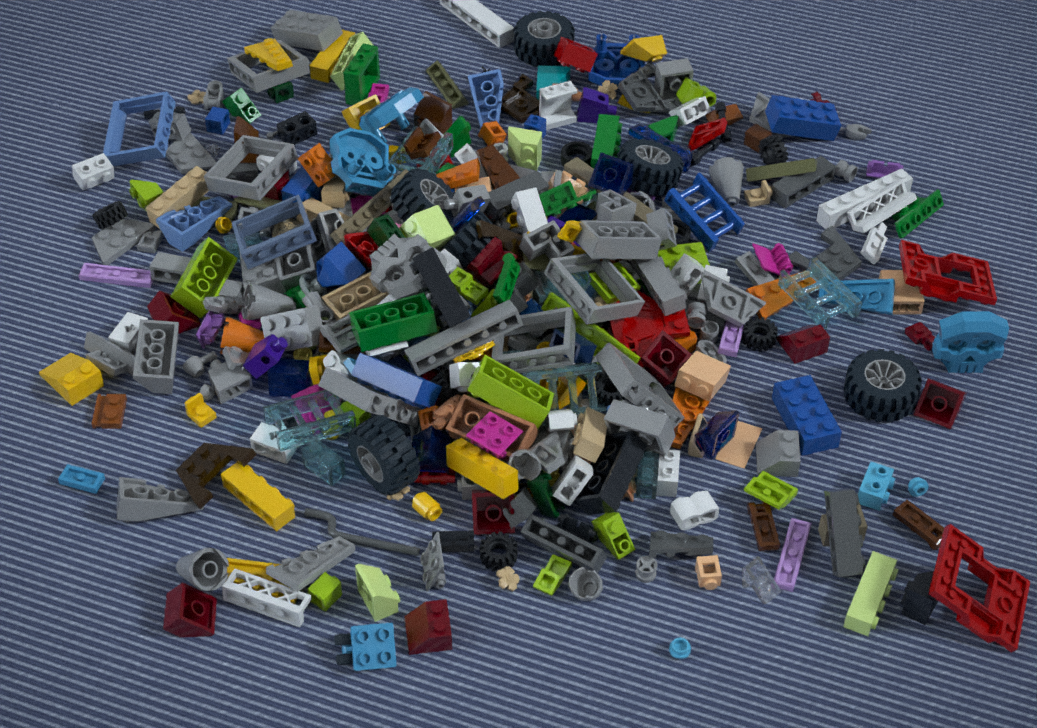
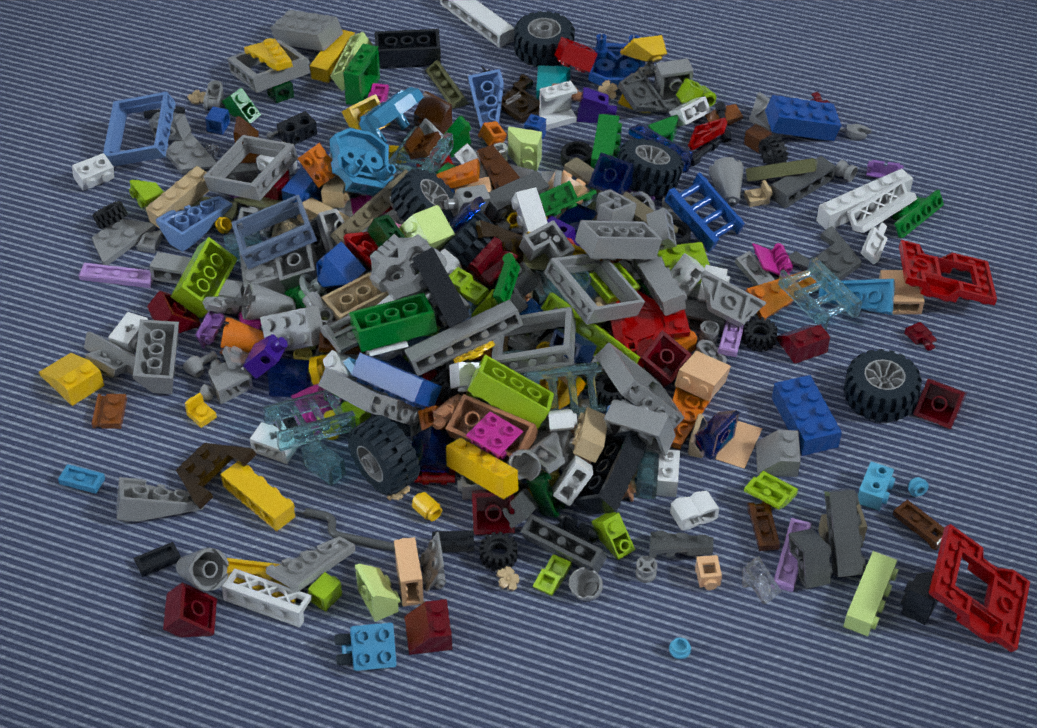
yellow slope [557,220,582,243] -> none
light grey wheel [687,302,706,329] -> none
dark azure brick [932,311,1009,373] -> none
none -> black tile [134,542,181,577]
none -> black brick [374,29,441,67]
none -> light nougat brick [394,537,424,607]
none -> dark grey brick [789,529,832,589]

